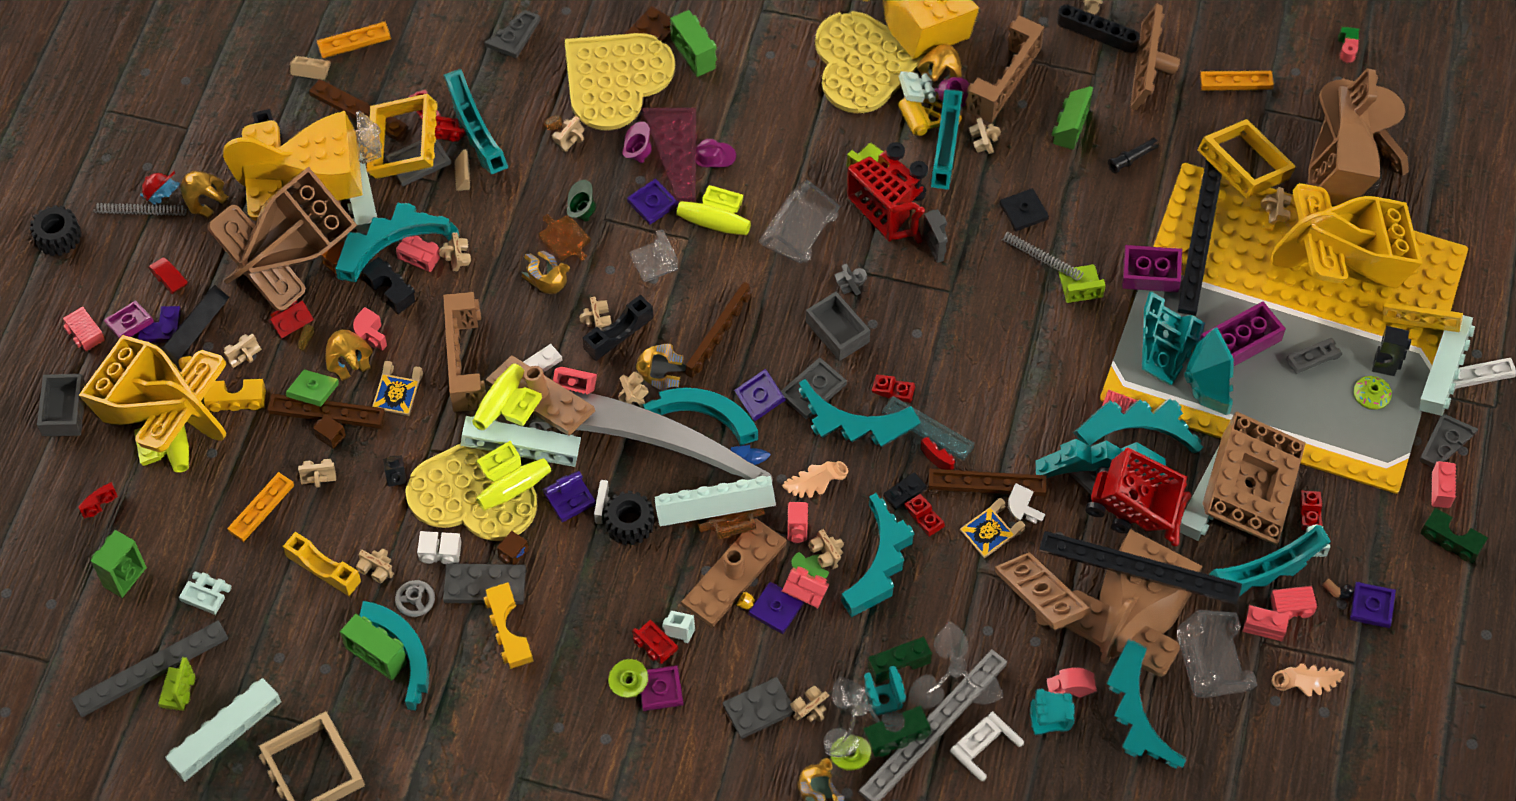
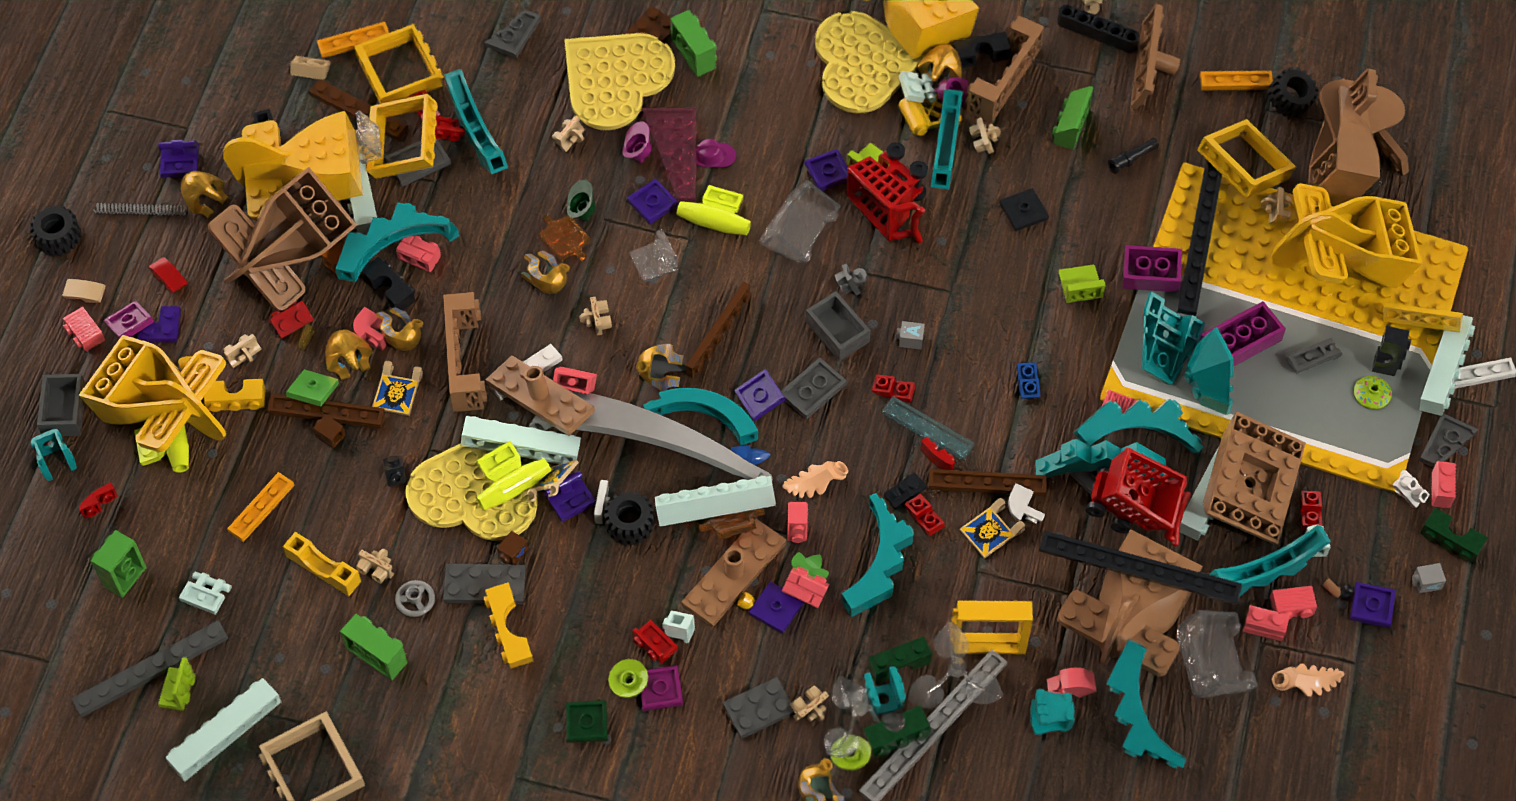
hair [140,171,180,205] -> none
black beam [161,285,229,364] -> none
tan hips [298,459,337,488] -> none
teal arch [360,601,429,710] -> none
white piece [417,531,462,564] -> none
tan hips [439,233,471,271] -> none
tan slope [455,150,470,191] -> none
neon yellow plate [472,364,542,431] -> none
clear orange tile [544,115,563,130] -> none
black arch [582,294,654,361] -> none
tan hips [618,372,649,407] -> none
teal arch [798,379,922,447] -> none
tan hips [808,529,844,569] -> none
dark grey plate [923,209,948,263] -> none
white plate [950,712,1024,781] -> none
medium nougat plate [995,552,1090,630] -> none
light grey piece [1001,232,1083,281] -> none
leg [1338,27,1359,63] -> none
none -> teal piece [31,429,77,481]
none -> tan slope [62,279,106,303]
none -> dark purple plate [159,139,199,178]
none -> yellow window [354,24,443,104]
none -> pearl gold piece [376,307,423,351]
none -> flag [522,460,579,503]
none -> dark green plate [566,700,608,743]
none -> dark purple plate [804,149,848,192]
none -> light grey brick [896,321,925,350]
none -> yellow window [949,601,1033,654]
none -> black arch [953,32,1011,68]
none -> blue slope [1017,362,1040,399]
none -> black tyre [1268,67,1318,117]
none -> white hips [1392,470,1429,508]
none -> light grey brick [1412,563,1446,593]

